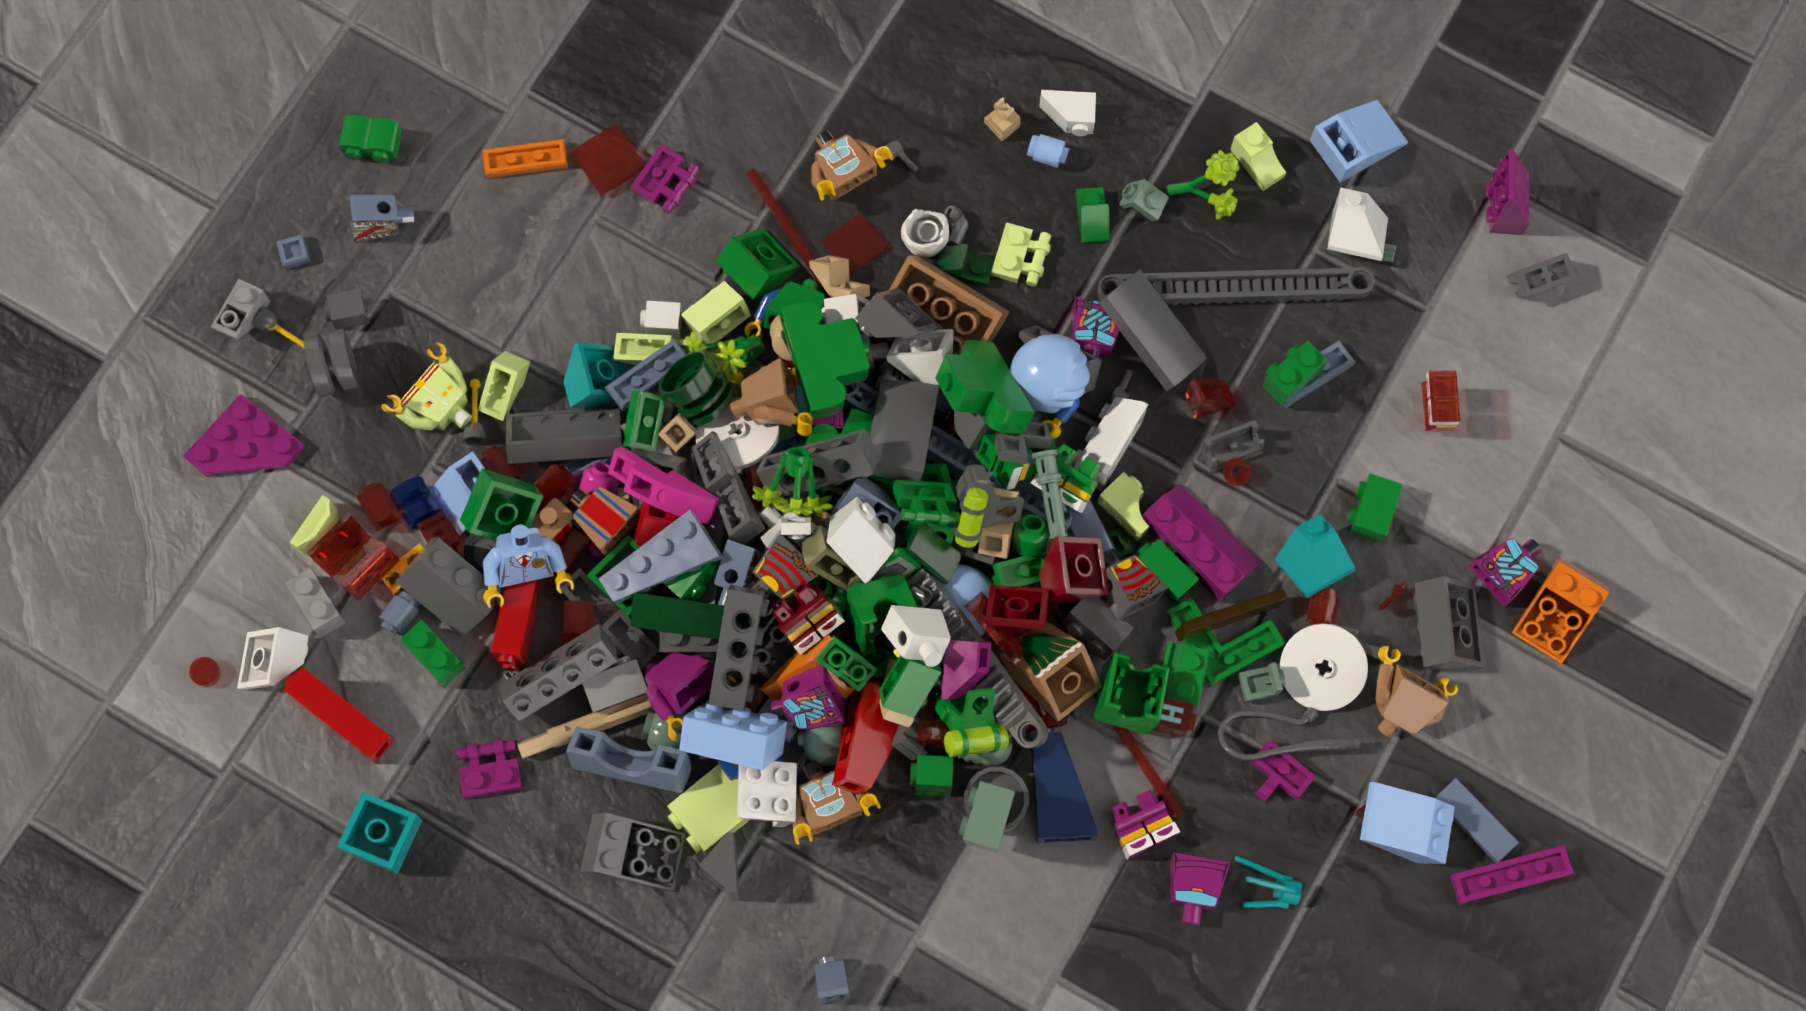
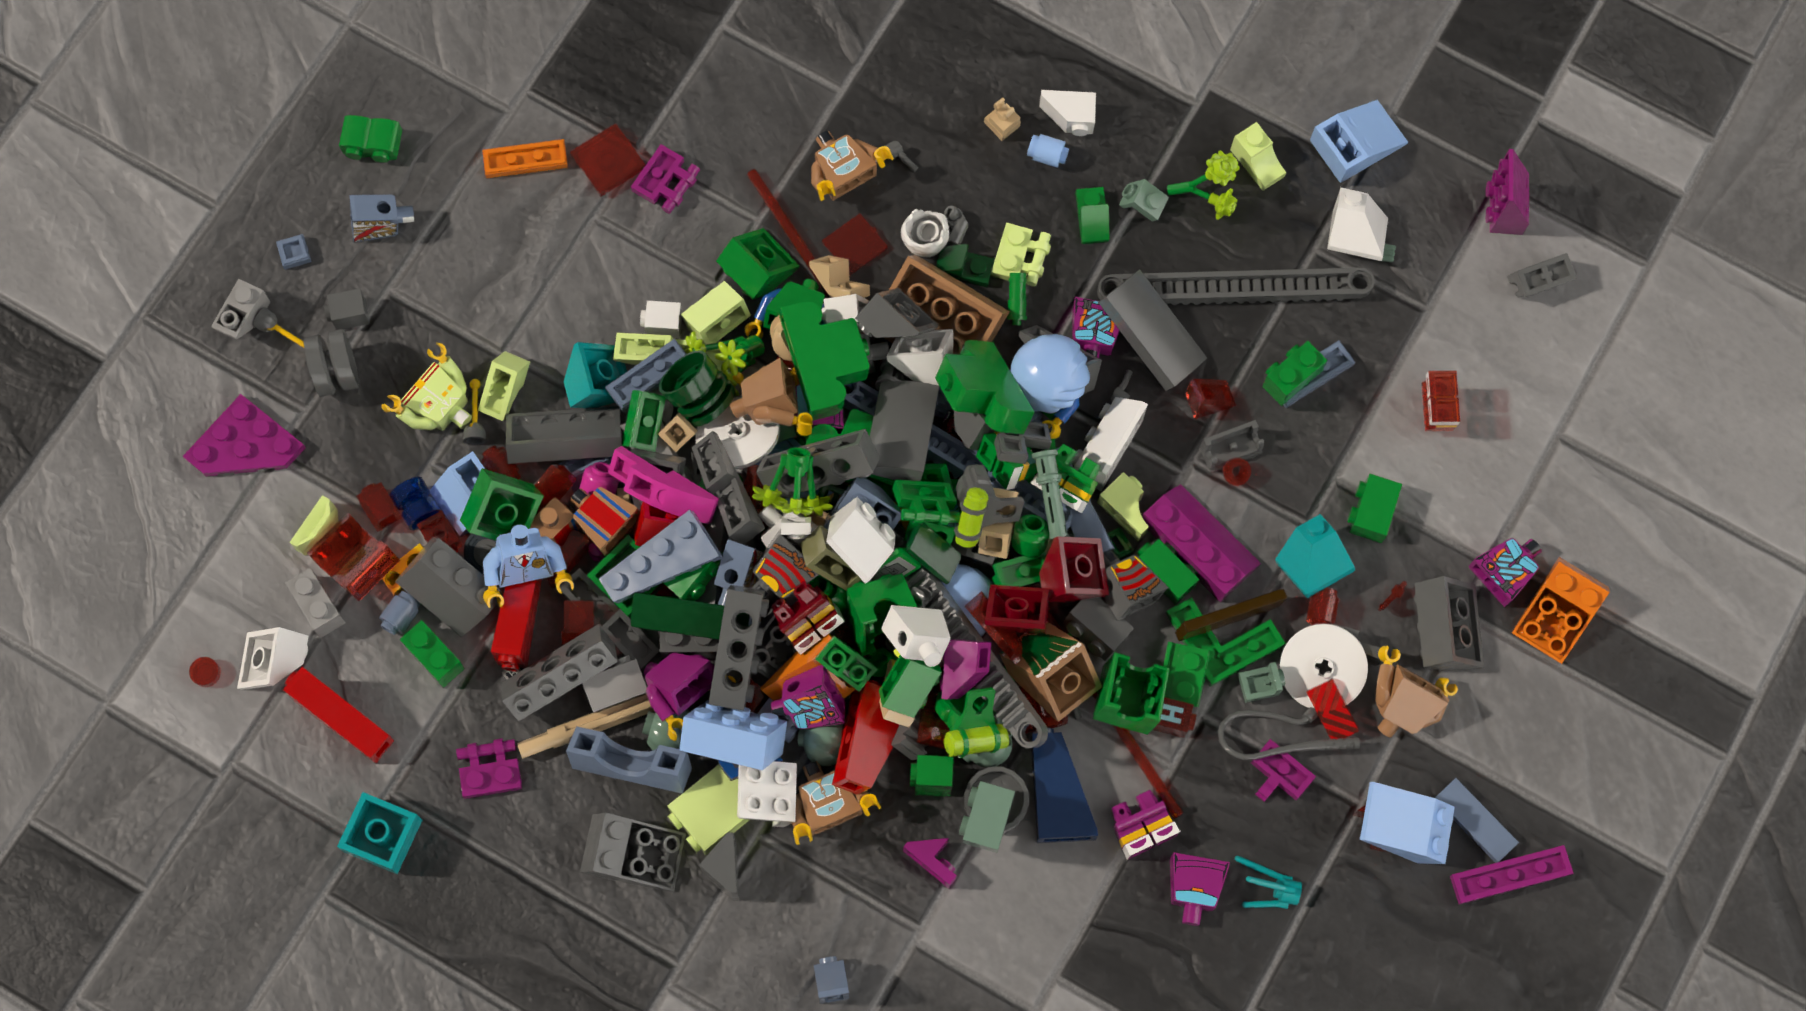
none -> magenta slope [903,838,957,889]
none -> green piece [1007,273,1027,325]
none -> tile [1306,678,1360,739]

